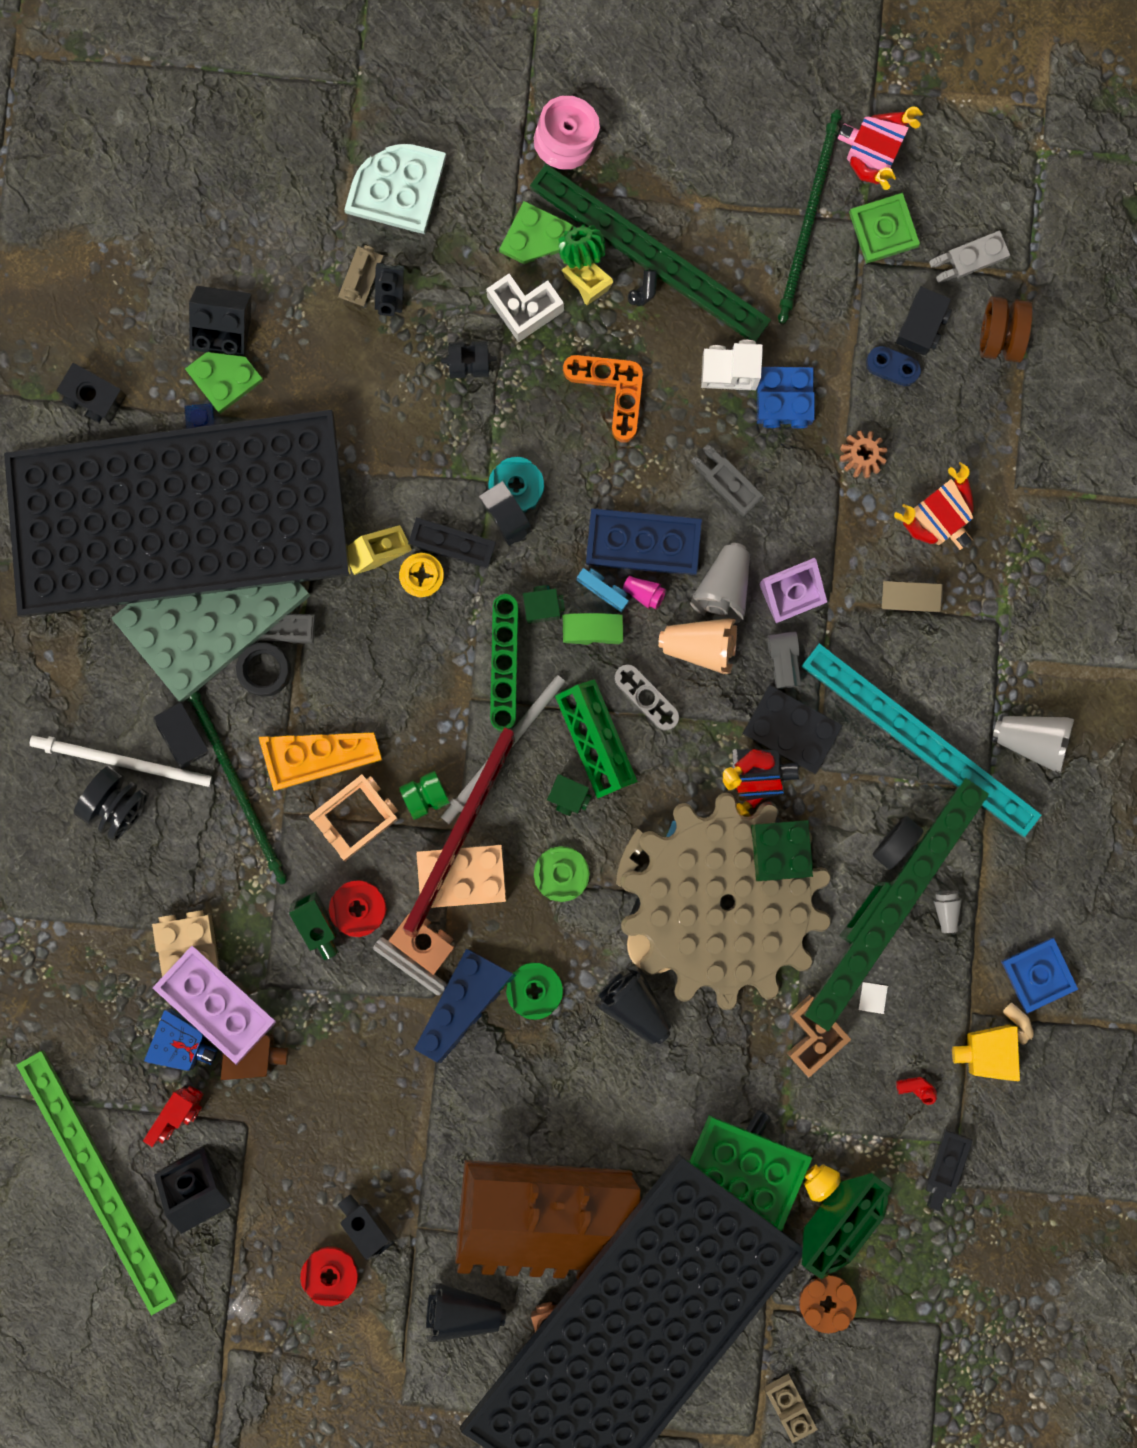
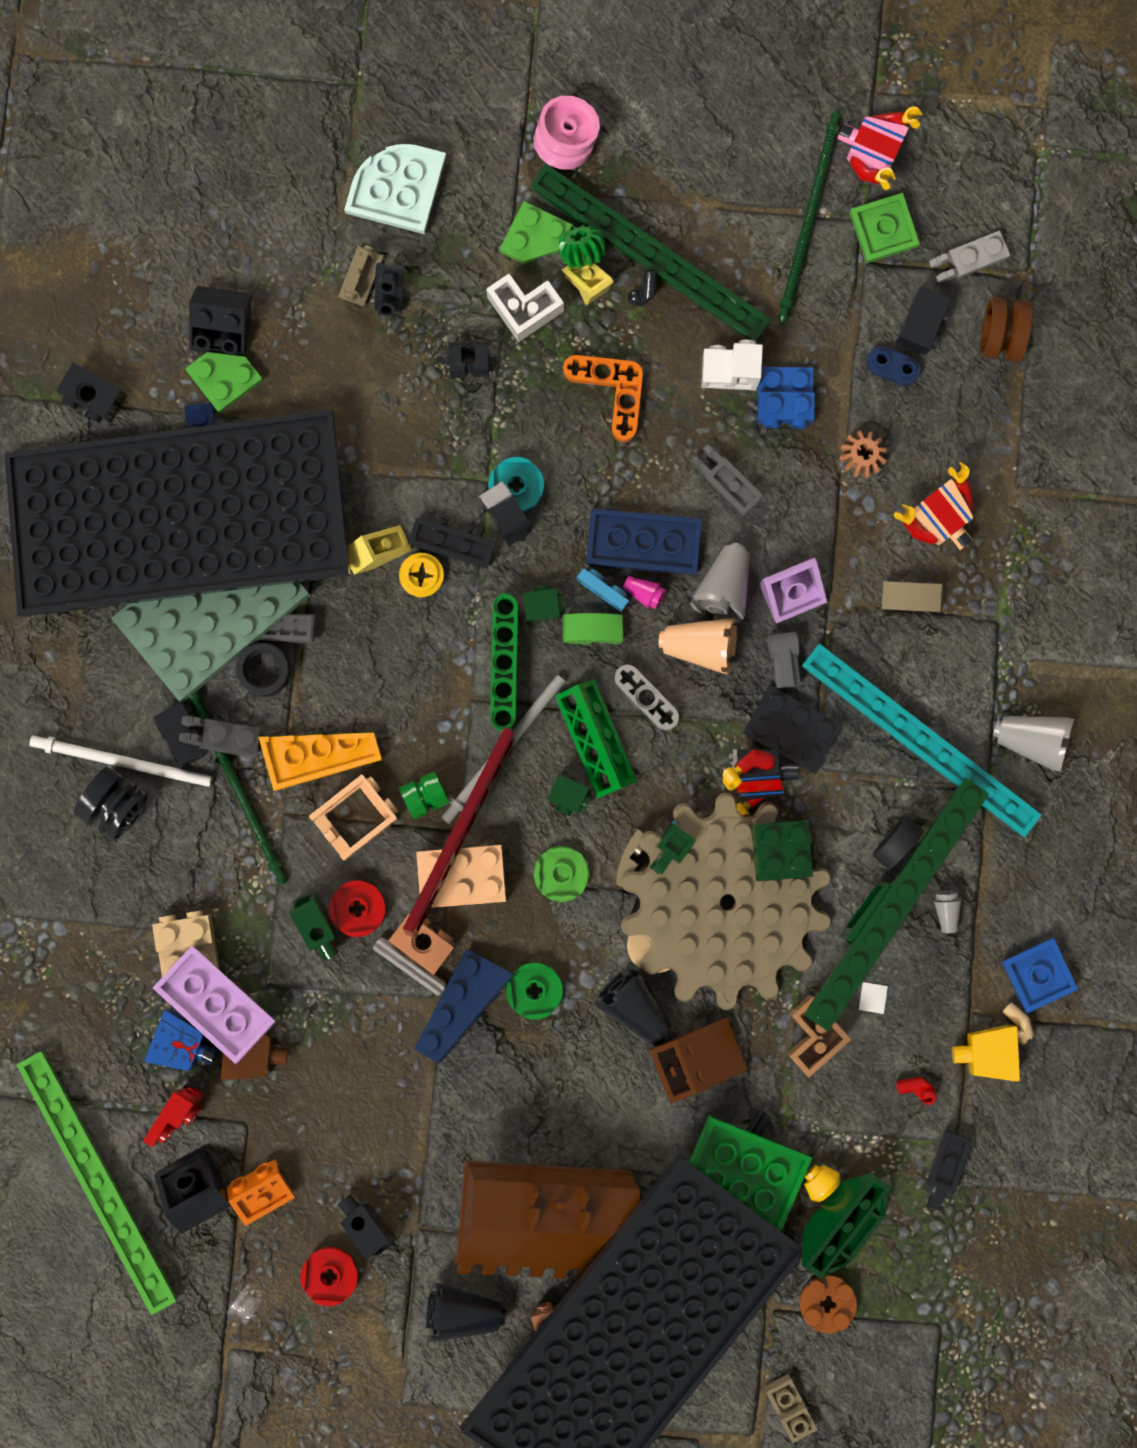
none -> dark grey hinge [179,716,260,758]
none -> orange bracket [227,1159,295,1226]
none -> dark green plate [649,823,696,875]
none -> reddish brown slope [649,1017,748,1104]

